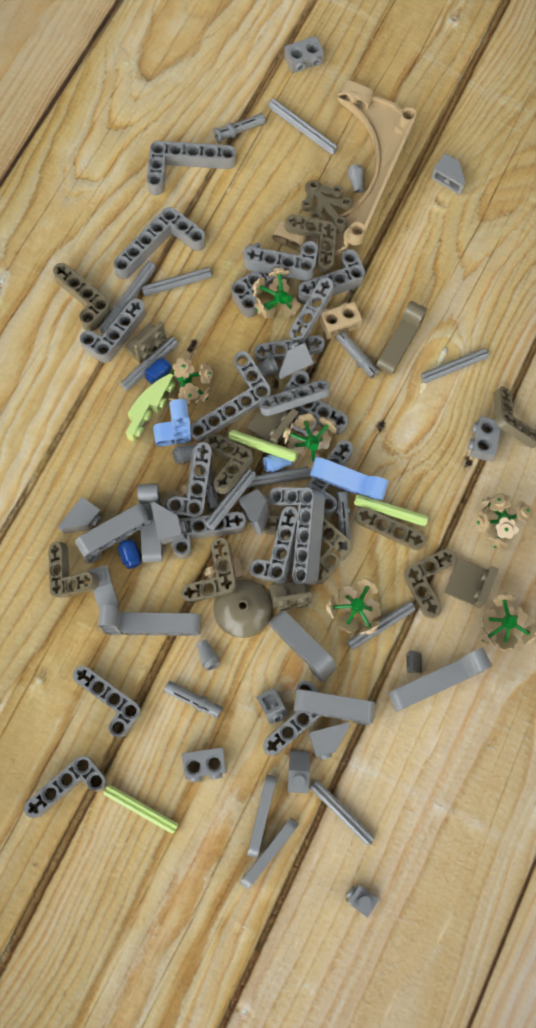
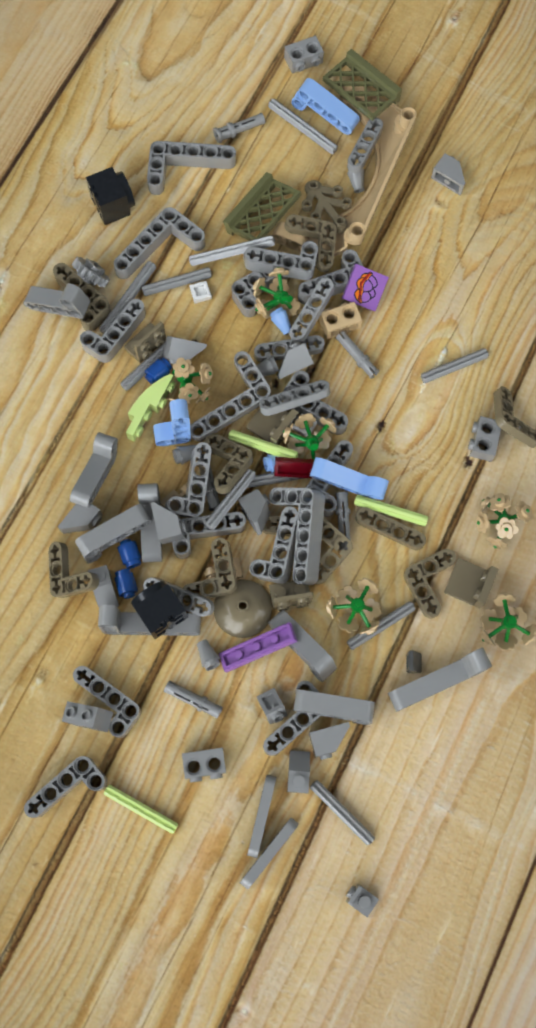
dark tan beam [376,301,427,375] -> none
none -> light grey beam [23,283,91,319]
none -> light grey brick [62,701,113,732]
none -> light grey beam [70,432,118,508]
none -> light grey gear [72,256,110,288]
none -> black piece [86,167,135,225]
none -> blue brick [114,569,138,599]
none -> black piece [131,581,188,639]
none -> light grey beam [143,577,214,617]
none -> light grey slope [163,336,207,364]
none -> light grey axle [189,235,275,266]
none -> white tile [189,281,212,304]
none -> medium lavender tile [218,622,298,673]
none -> olive fence [223,172,301,241]
none -> light blue cone [269,307,291,336]
none -> dark red tile [274,457,314,479]
none -> light blue beam [291,78,360,135]
none -> olive fence [322,49,402,121]
none -> medium lavender tile [342,264,389,311]
none -> light grey beam [347,118,383,173]

